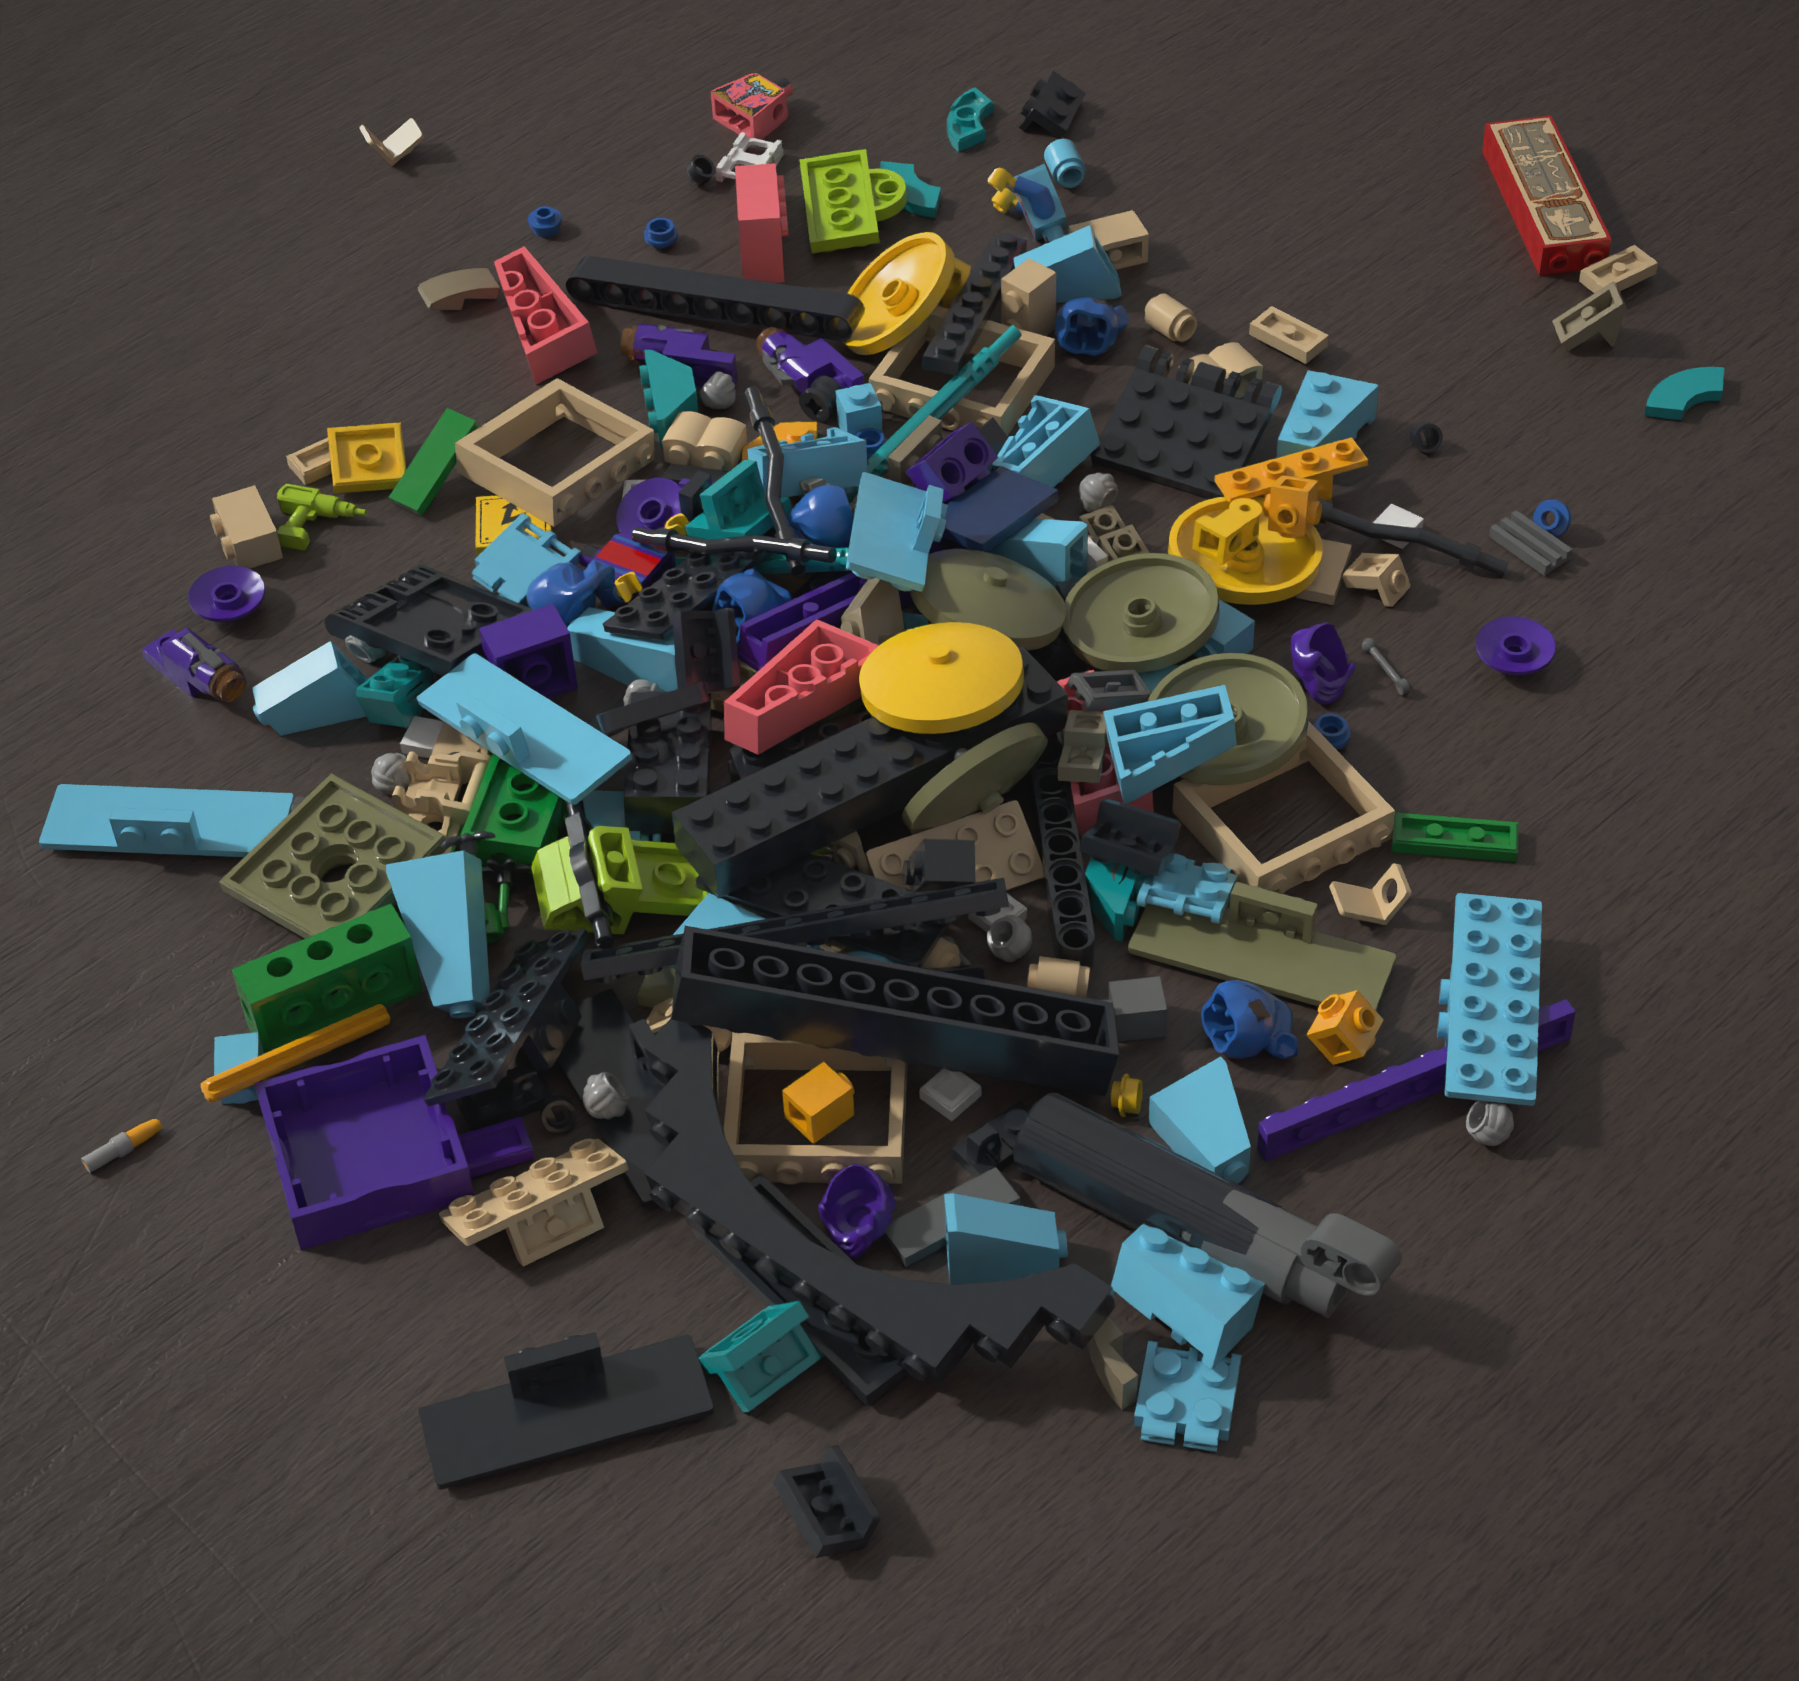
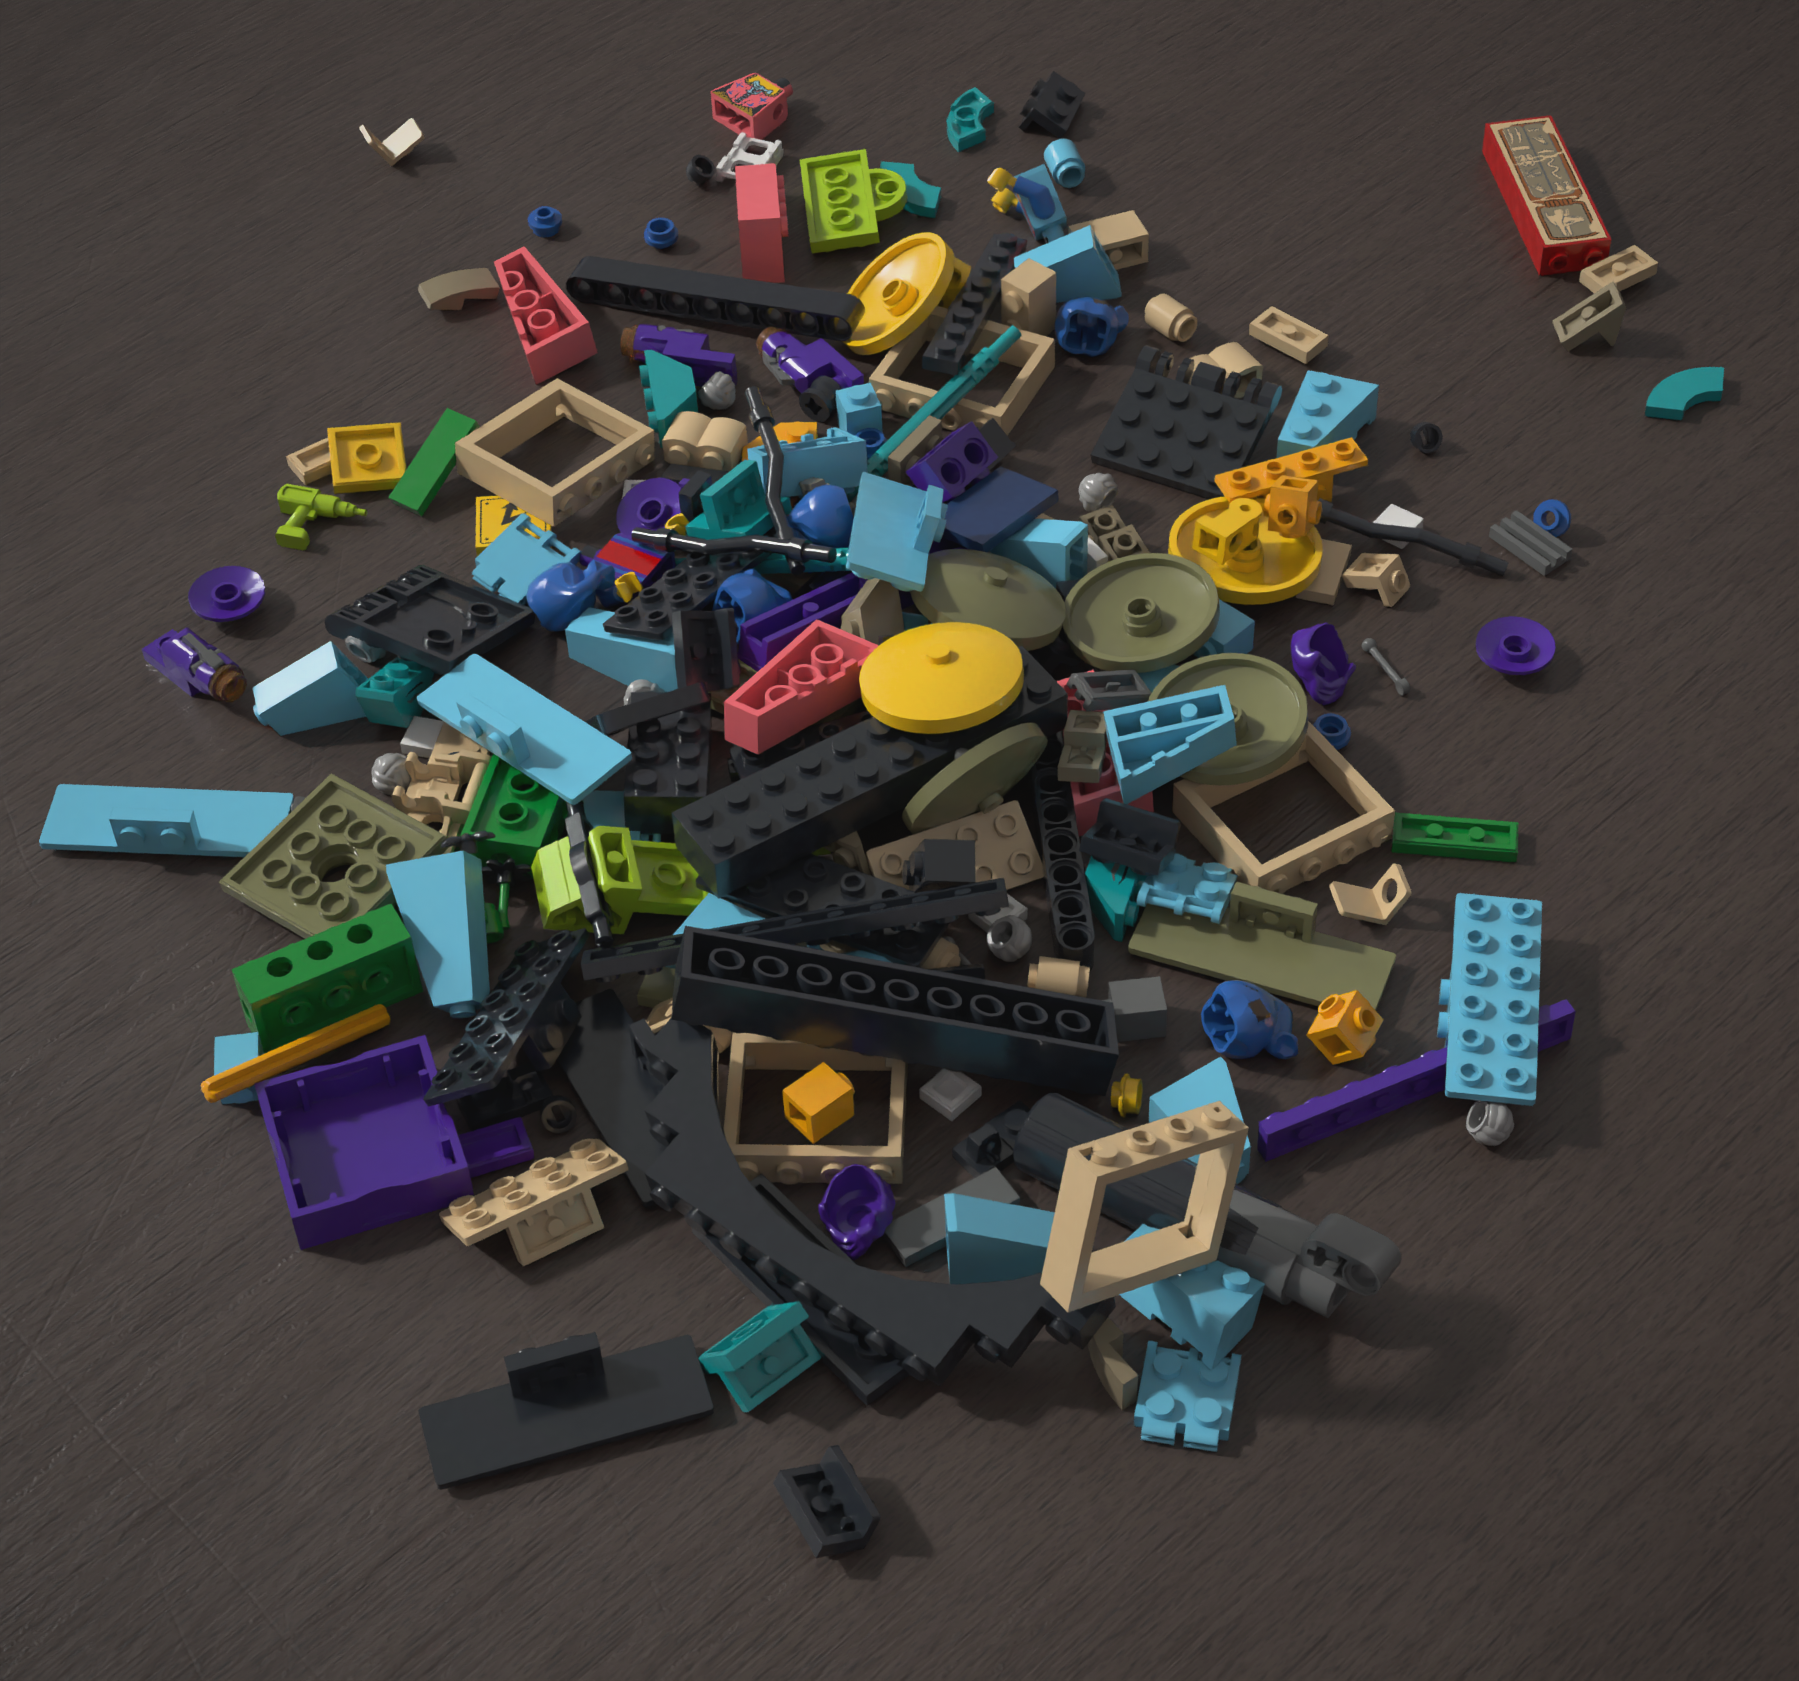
light grey piece [81,1119,162,1173] -> none
tan brick [210,485,283,569] -> none
dark purple brick [479,604,578,699] -> none
light grey piece [583,1072,630,1120] -> none
medium azure wedge [992,395,1100,488] -> none
none -> tan window [1040,1101,1249,1312]

